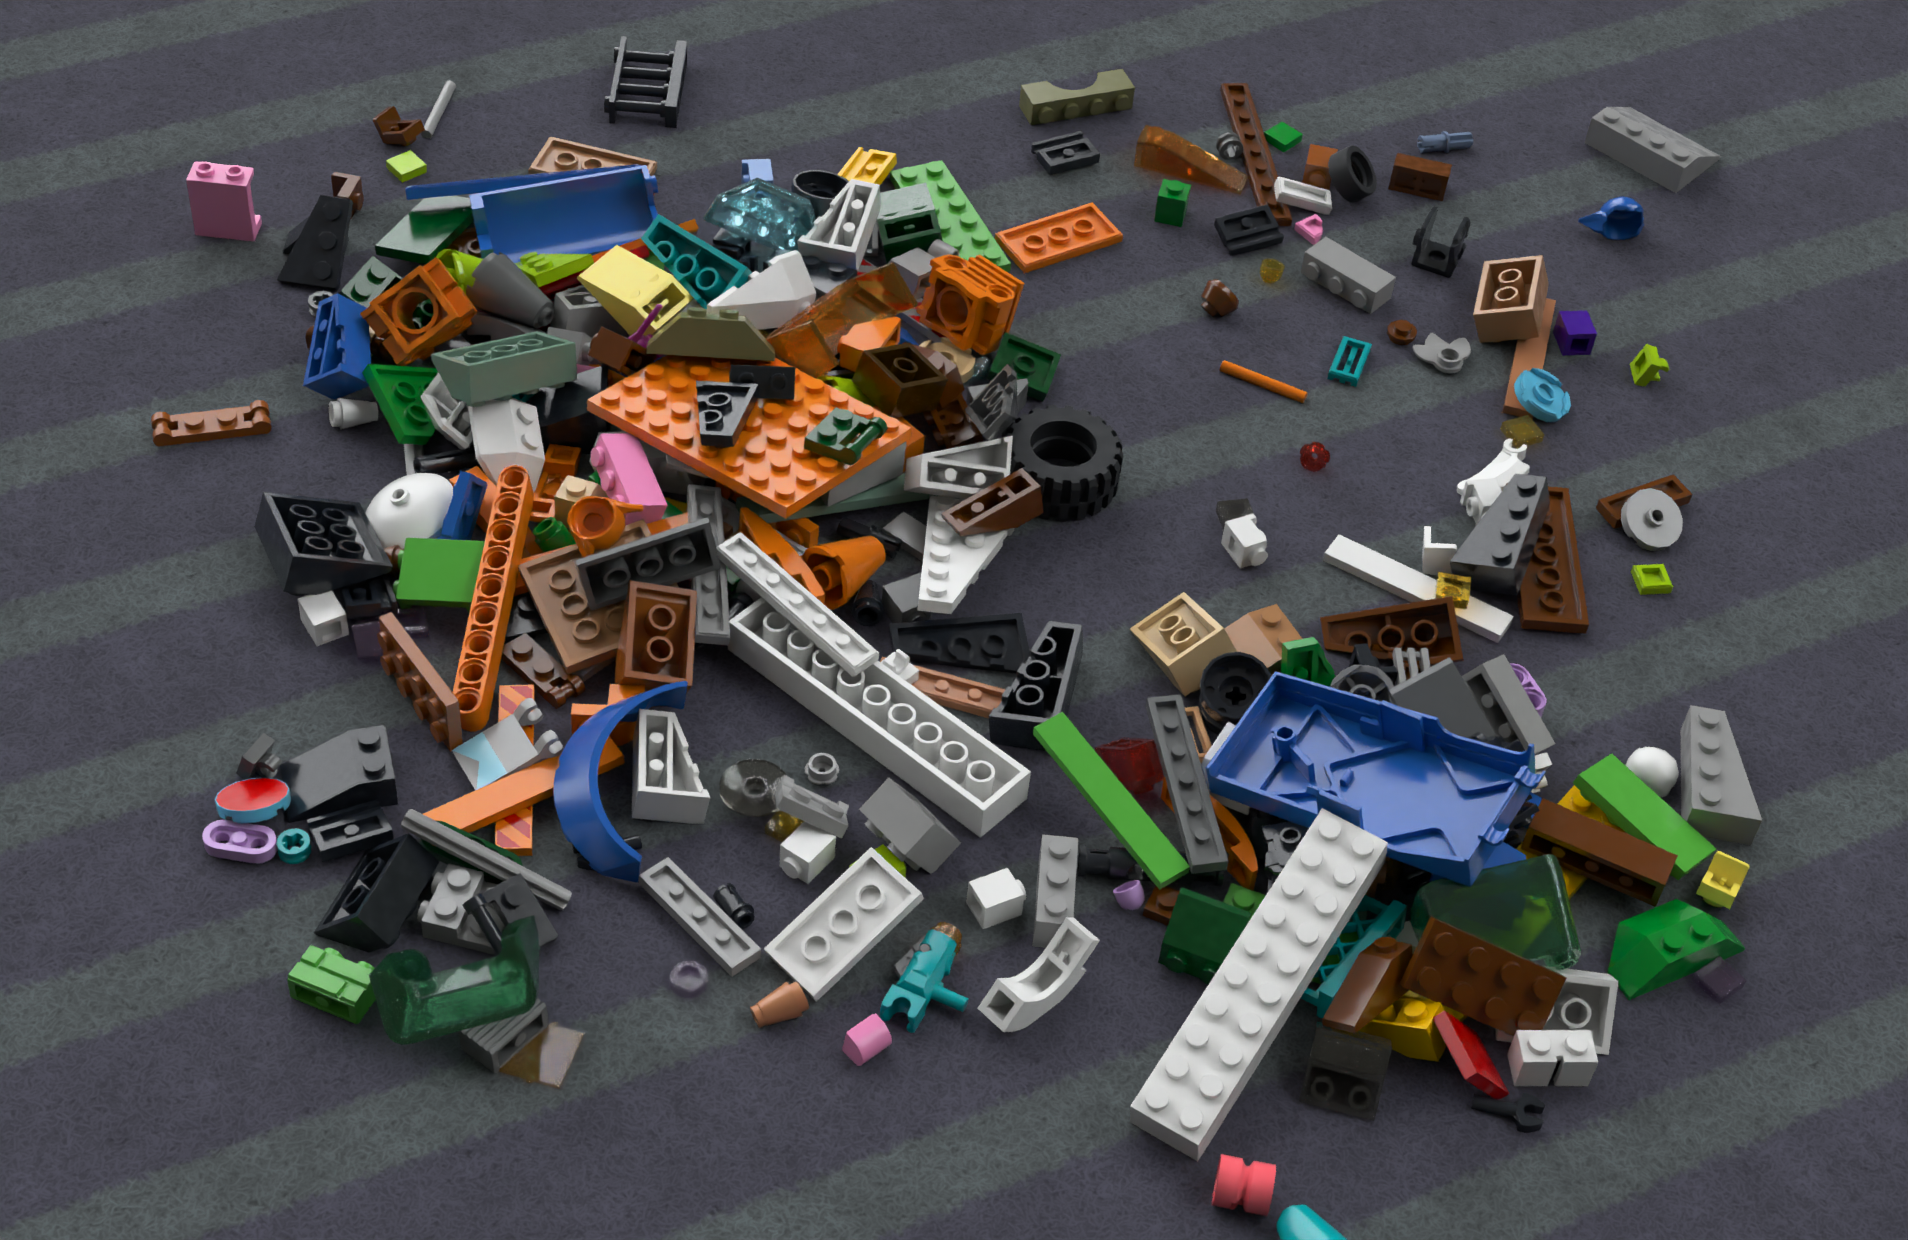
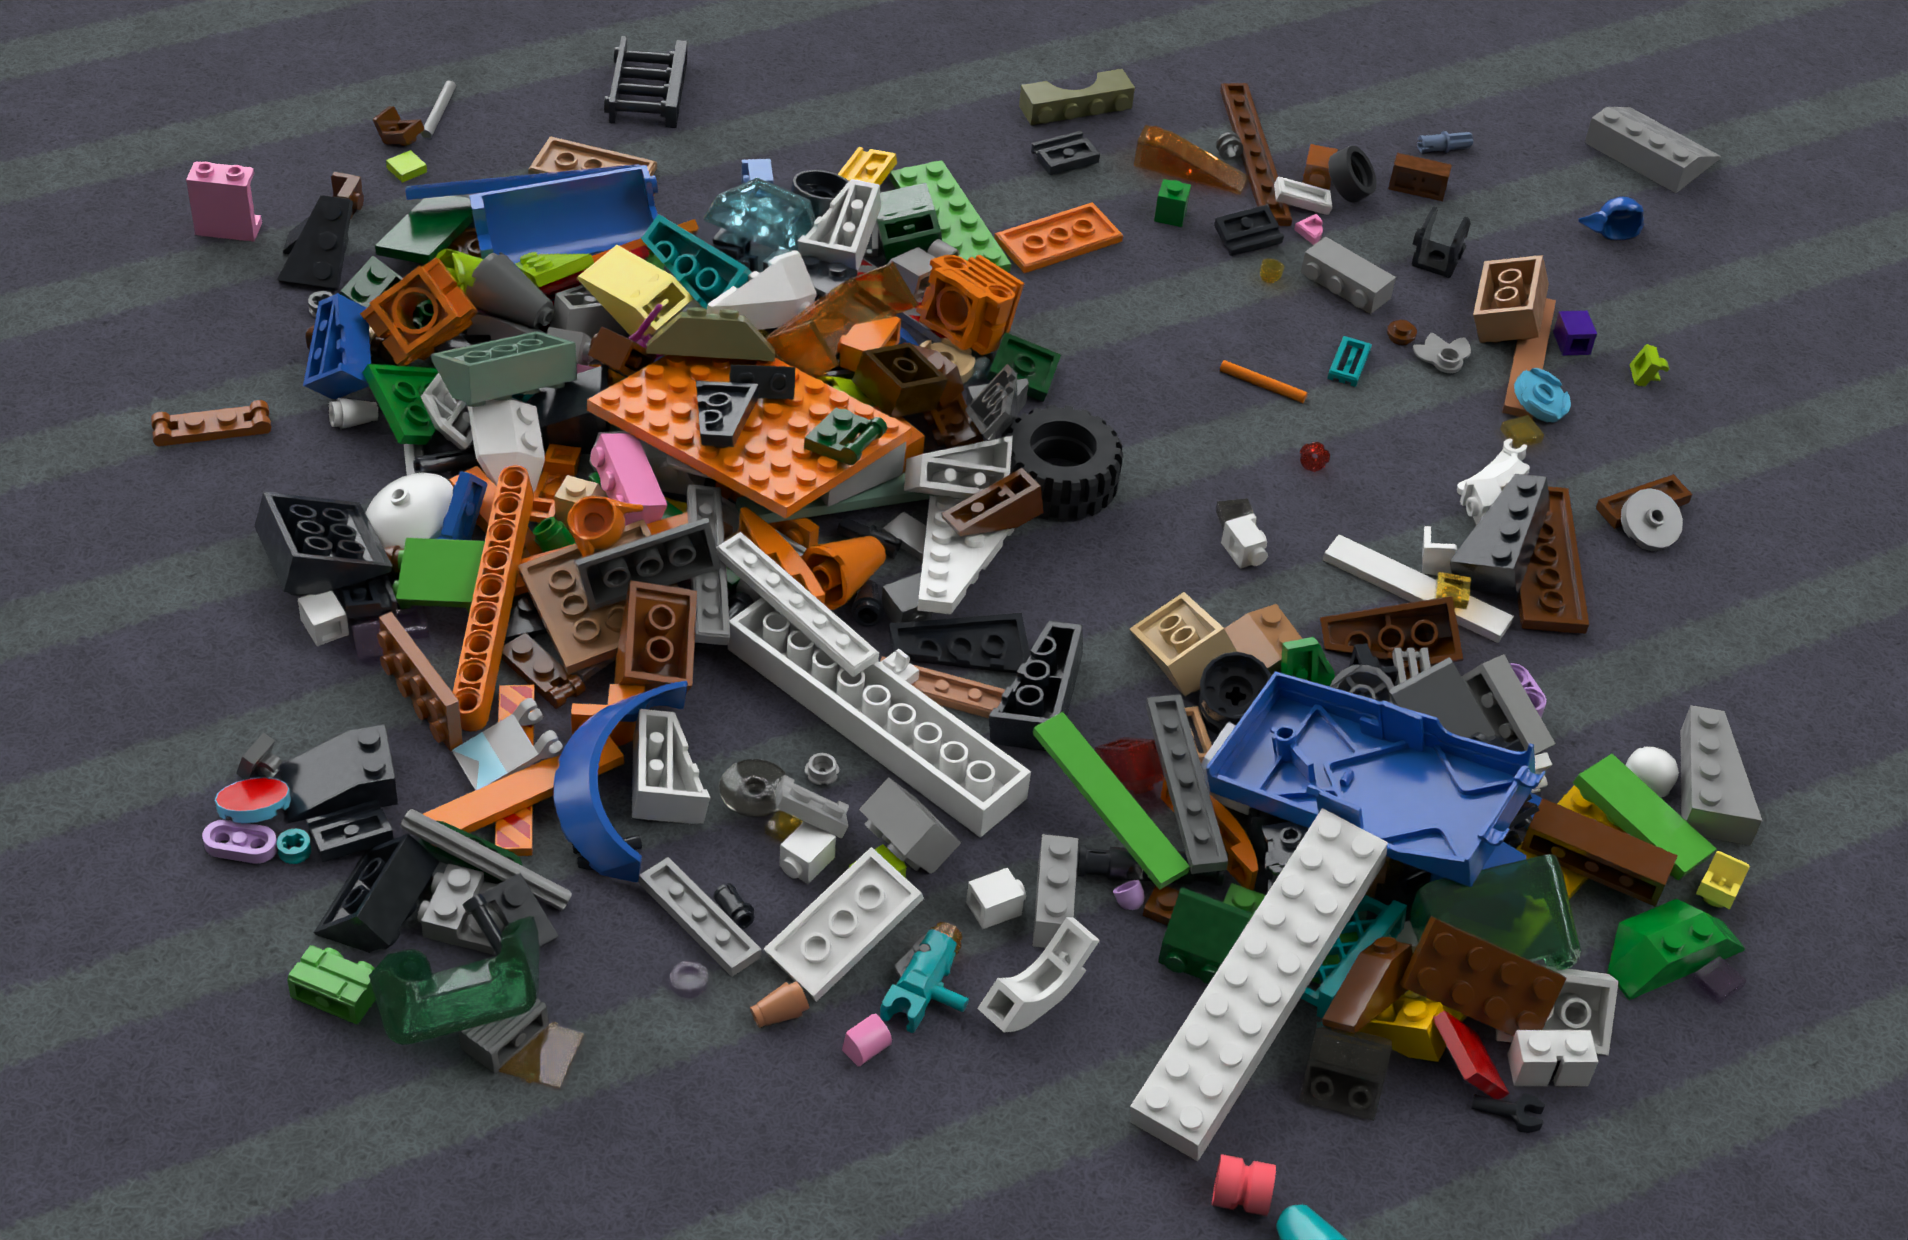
reddish brown cone [1201,279,1239,317] -> none
green tile [1264,122,1303,152] -> none
lime tile [1631,564,1673,595] -> none

